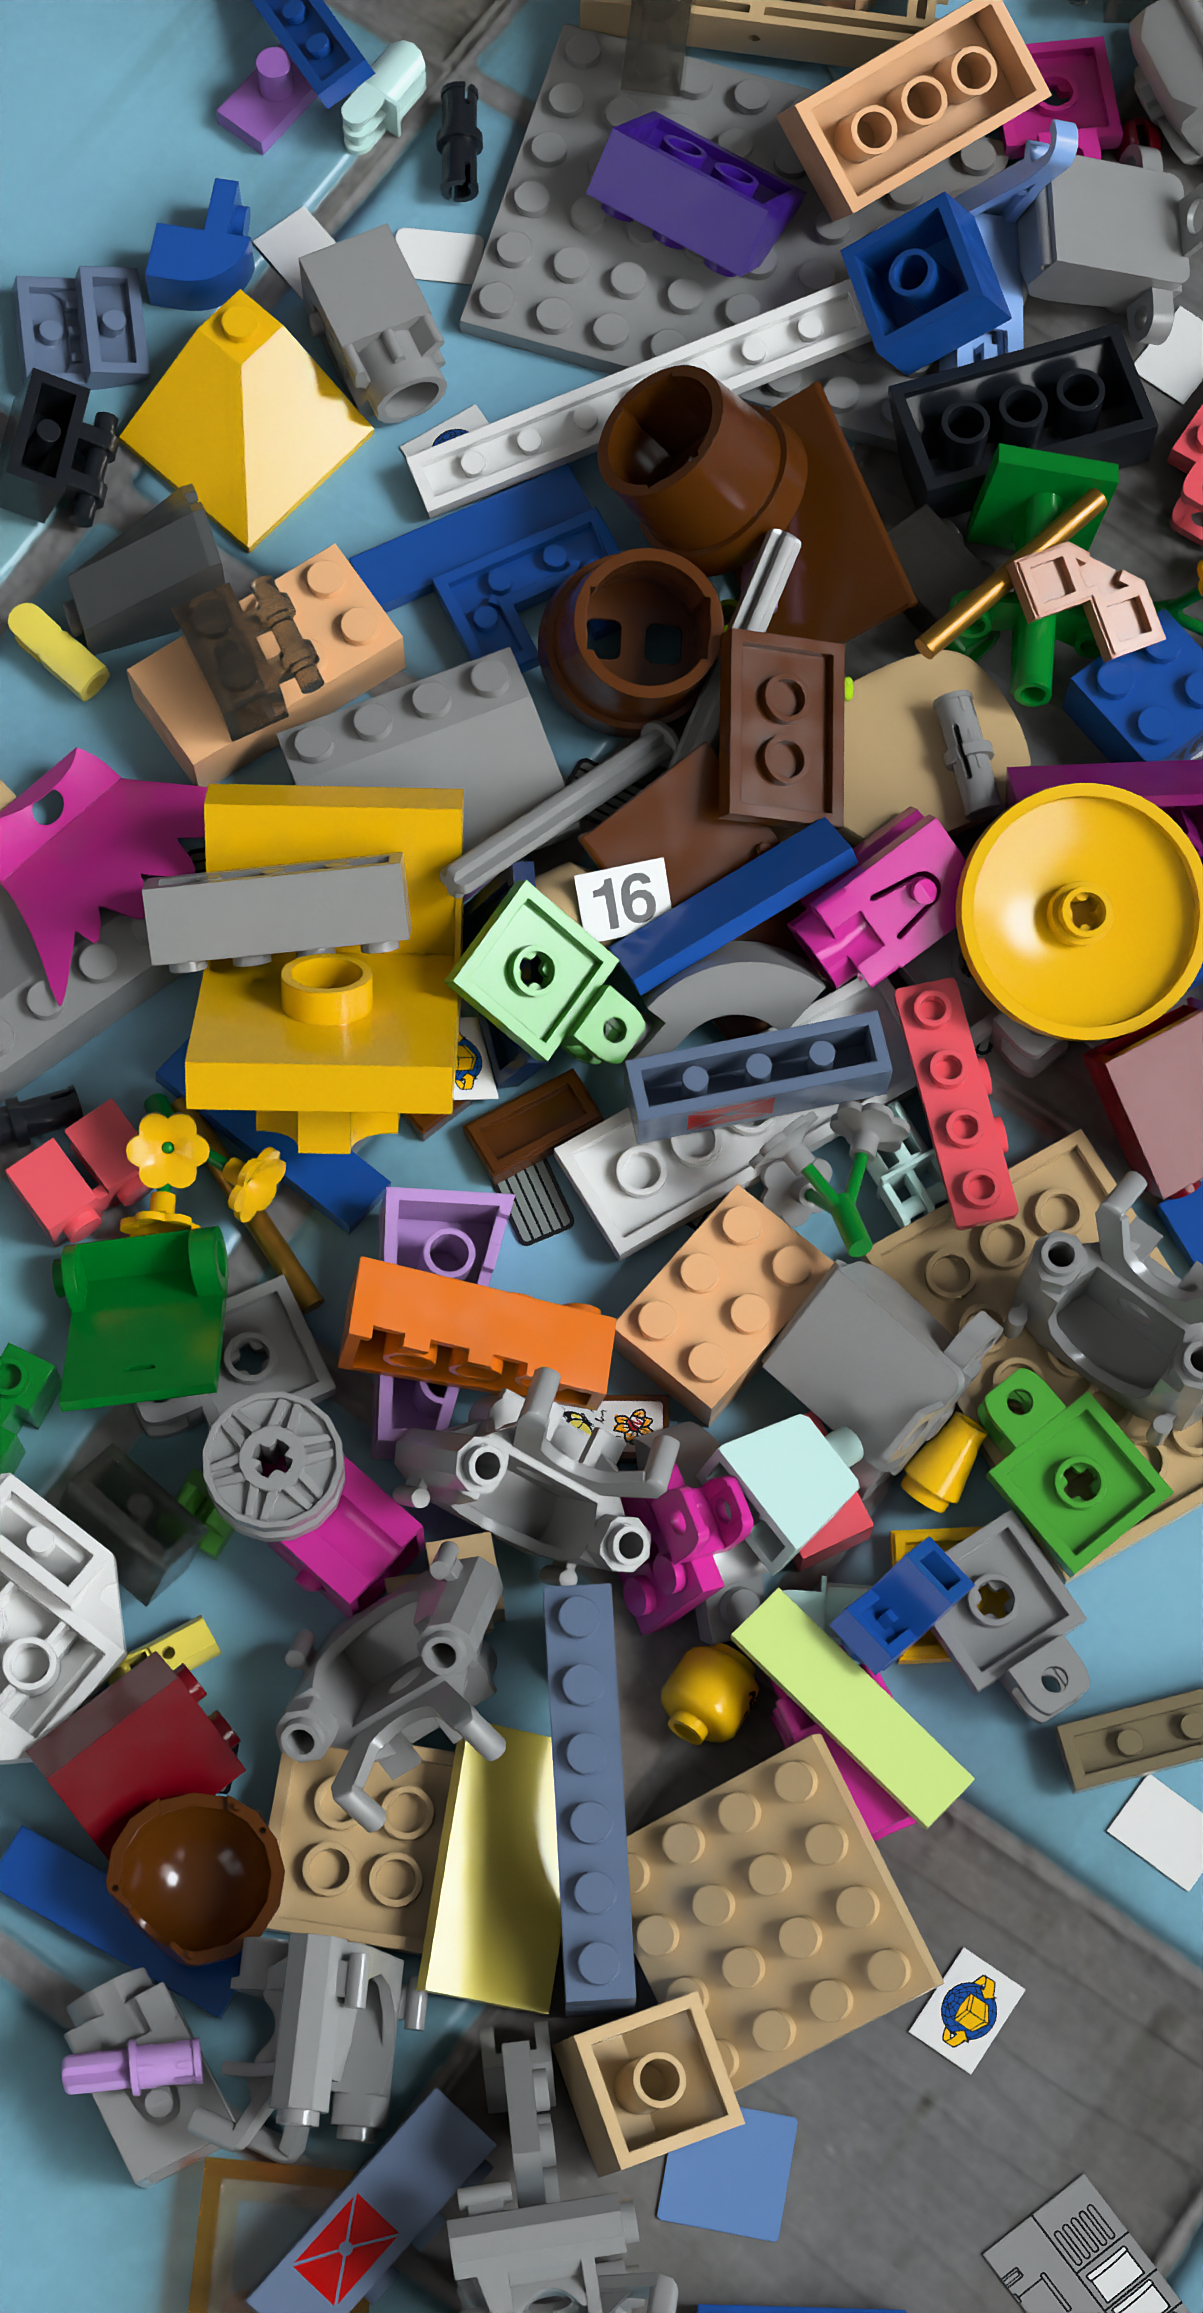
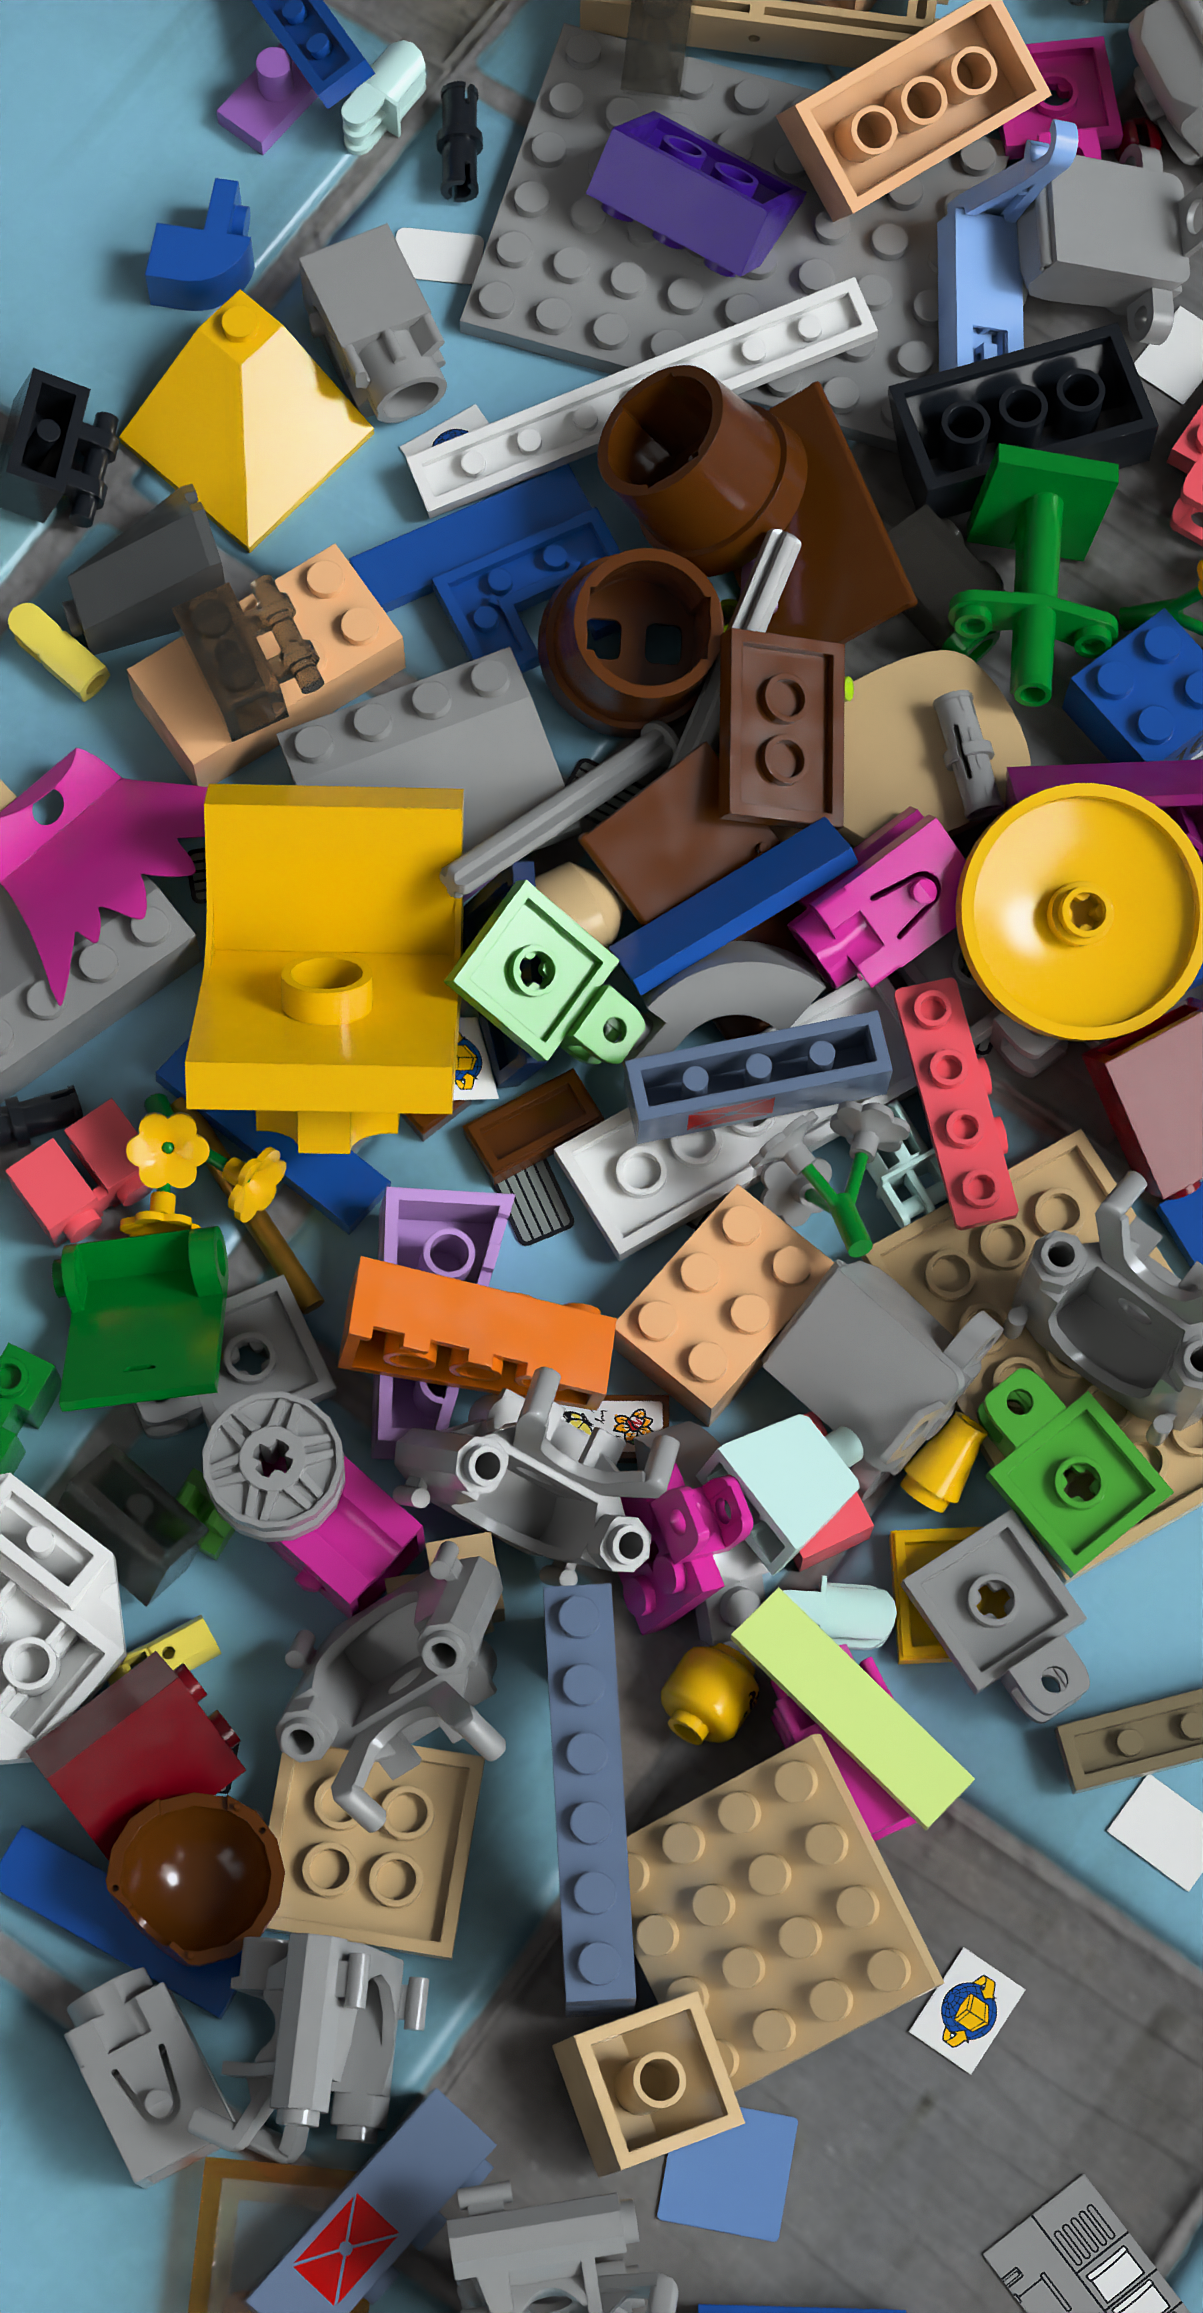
sand blue slope [12,266,150,390] -> none
lavender axle [61,2038,203,2096] -> none
light grey brick [142,852,412,973] -> none
white sticker [252,206,336,299] -> none
light yellow tile [416,1723,561,2015] -> none
light grey plate [480,2021,560,2208] -> none
white sticker [574,857,672,942] -> none
blue brick [829,1536,975,1675] -> none
blue brick [840,191,1012,376] -> none
pearl gold bar [915,488,1108,659] -> none
tile [1006,541,1166,663] -> none

